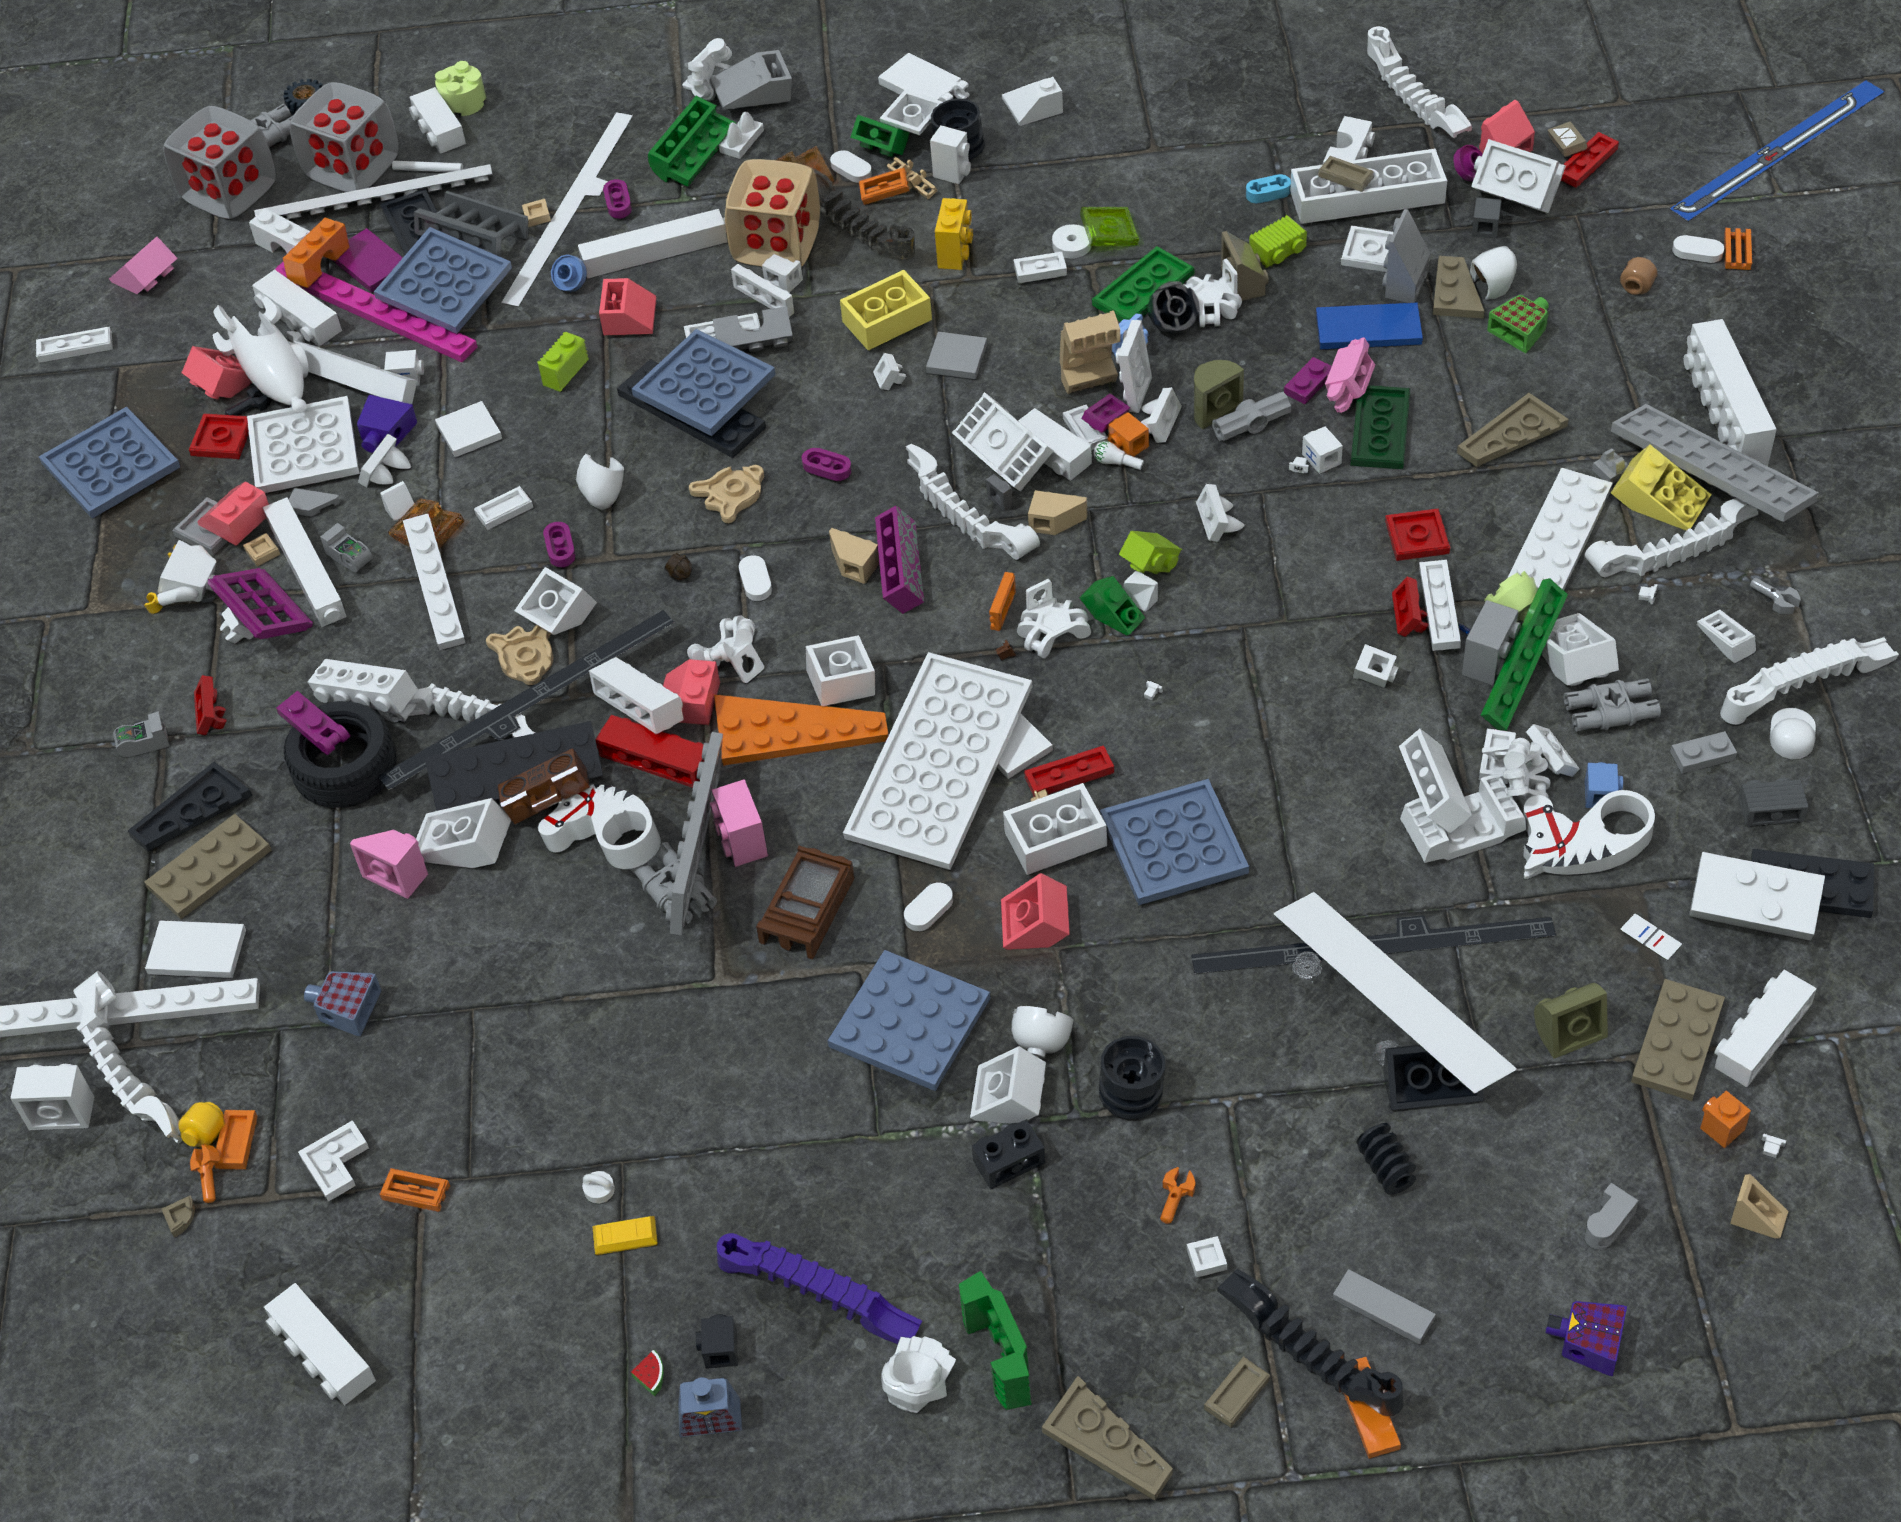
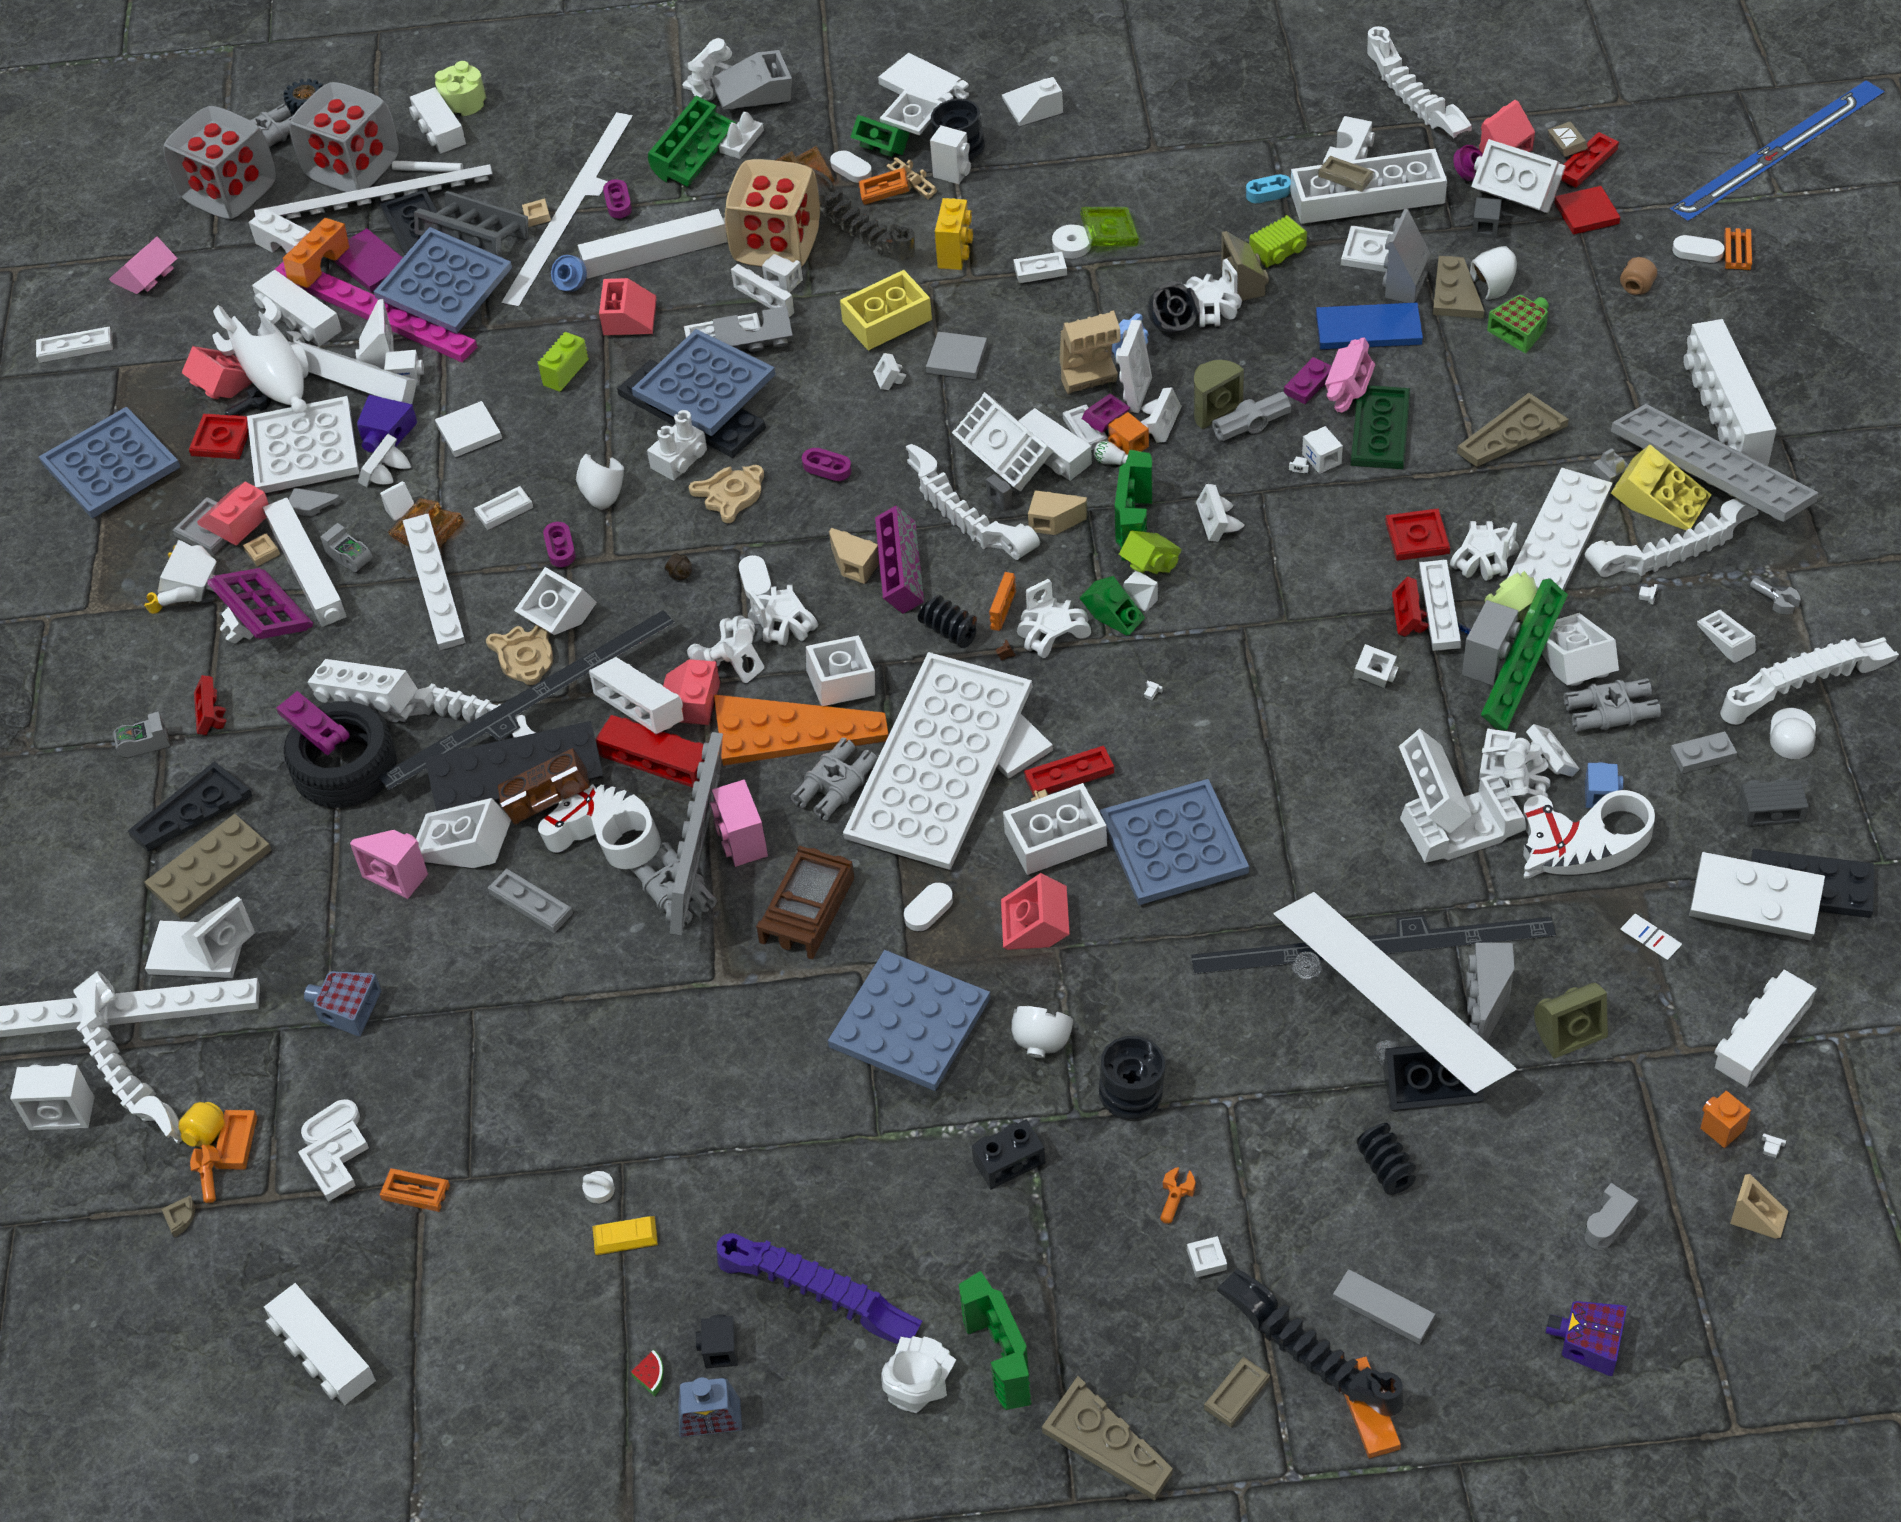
white slope [970,1046,1046,1124] -> none
green tile [1092,246,1195,322] -> none
dark tan plate [1631,979,1725,1101] -> none
none -> white slope [181,897,255,971]
none -> white tile [301,1099,360,1146]
none -> white slope [356,299,394,370]
none -> light grey tile [488,868,573,933]
none -> white brick [647,410,707,481]
none -> white piece [748,585,818,646]
none -> light grey pin [791,738,878,821]
none -> black piece [917,595,977,648]
none -> green plate [1115,450,1152,561]
none -> white piece [1450,521,1519,581]
none -> light grey slope [1466,943,1515,1042]
none -> red tile [1554,186,1620,234]

